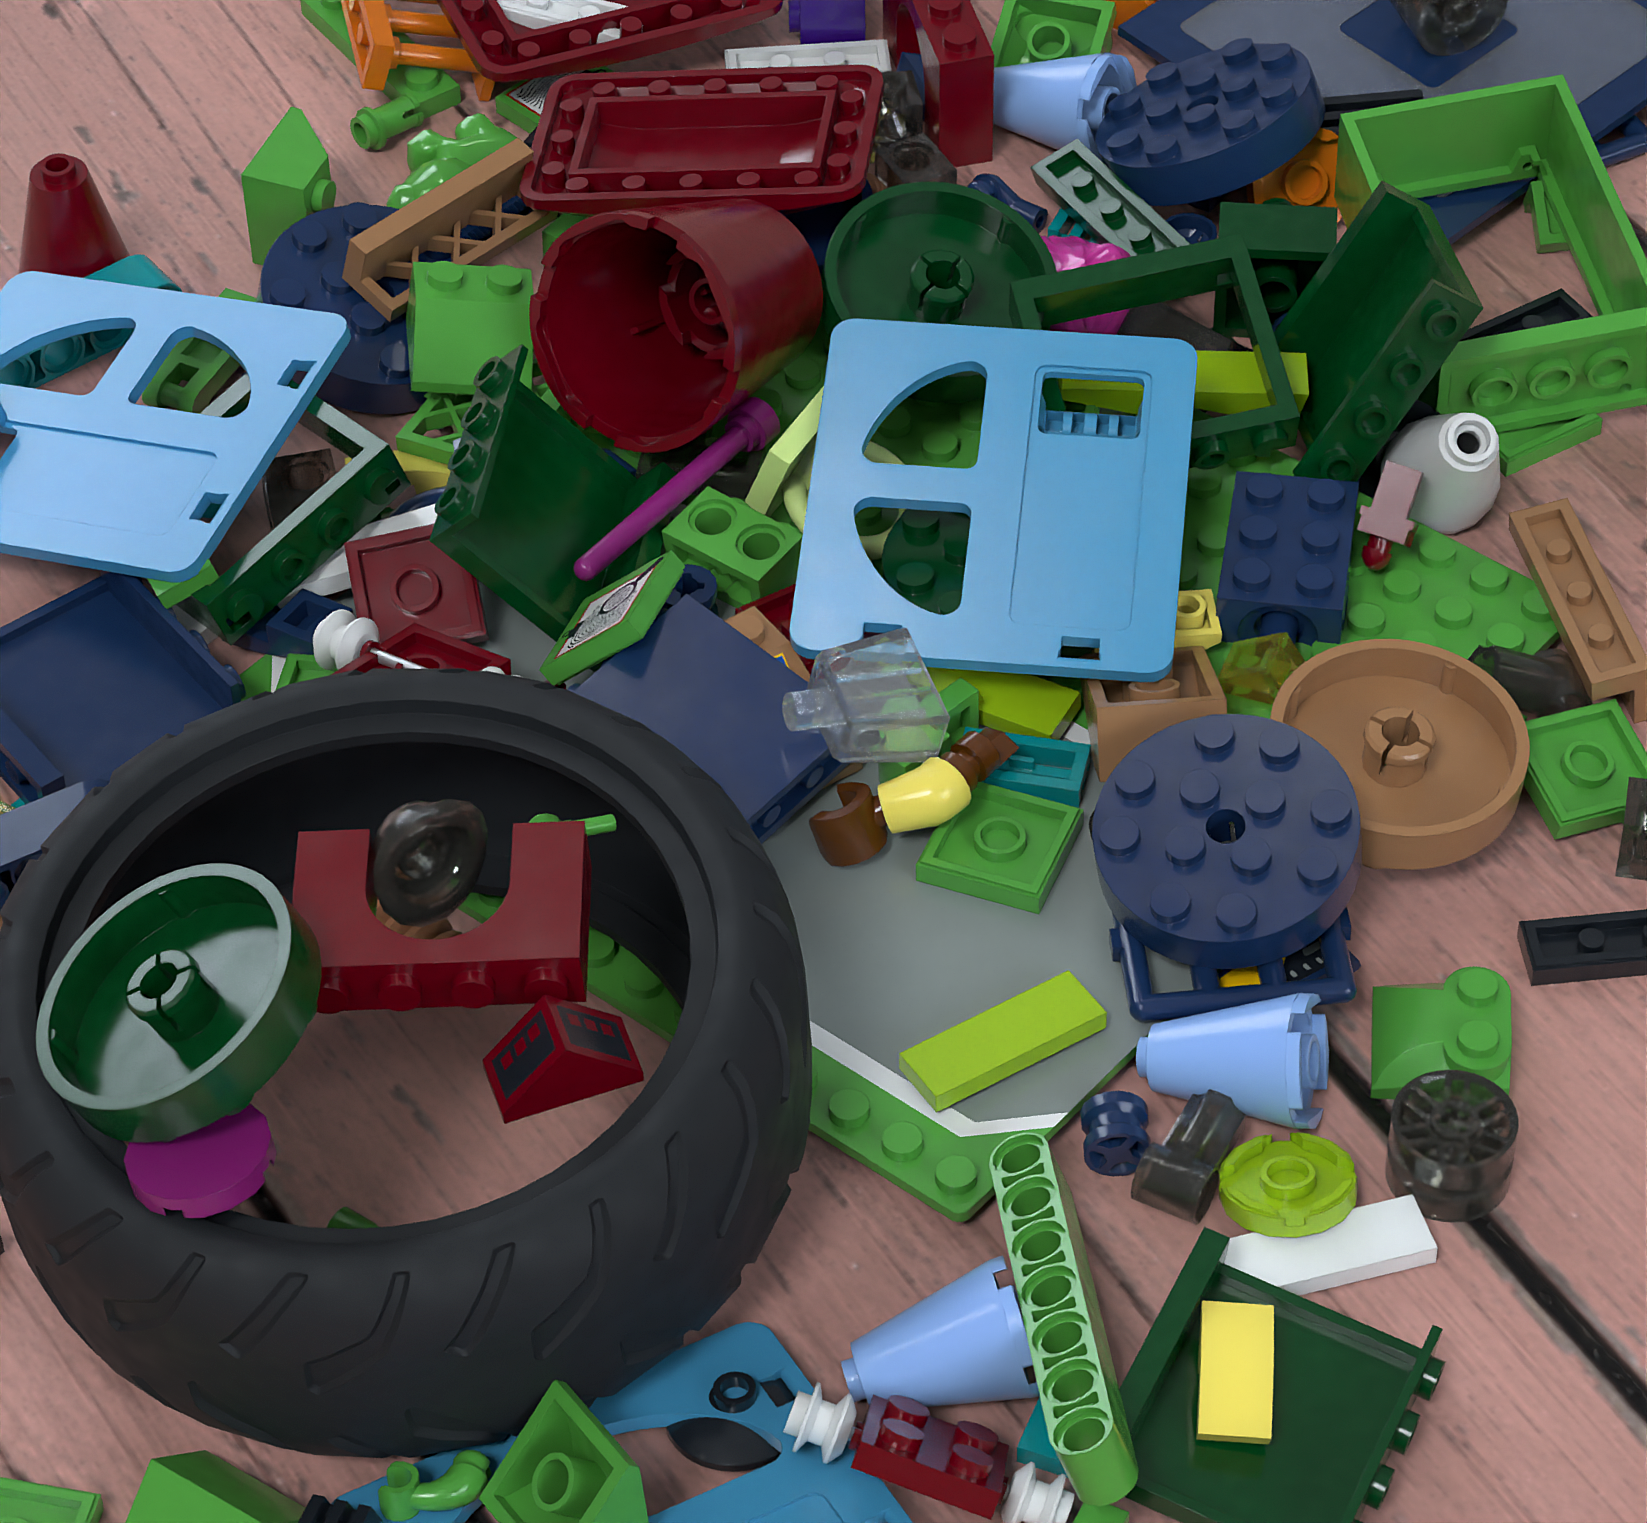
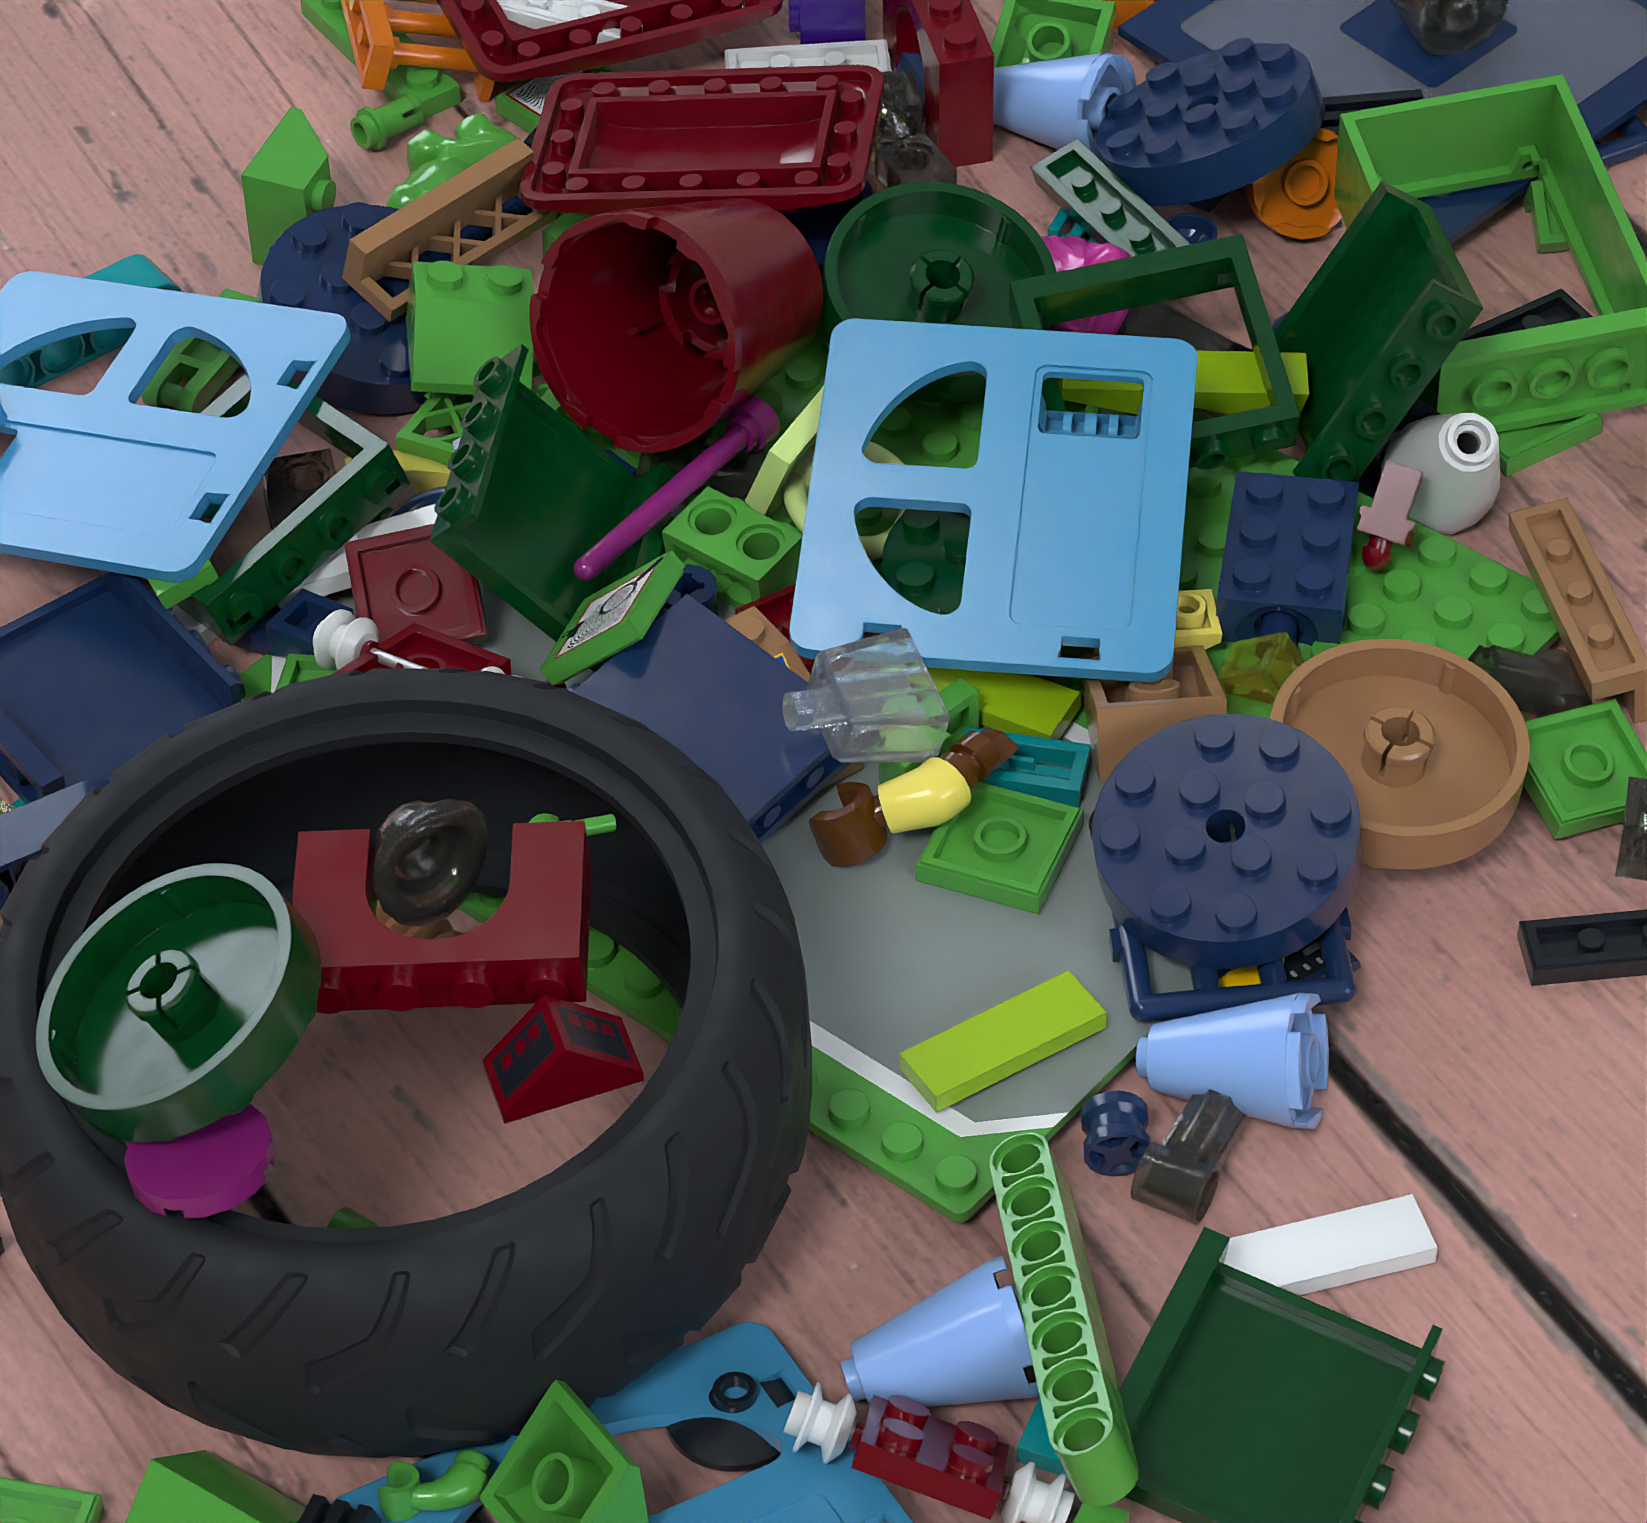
dark red cone [19,153,130,278] -> none
dark blue arm [967,173,1048,234] -> none
light yellow slope [1196,1300,1274,1444] -> none
dark green brick [1212,198,1337,338] -> none
lime tile [1219,1132,1358,1238] -> none
bright green slope [1371,966,1512,1107] -> none
clear smoke wheel [1385,1070,1519,1223] -> none

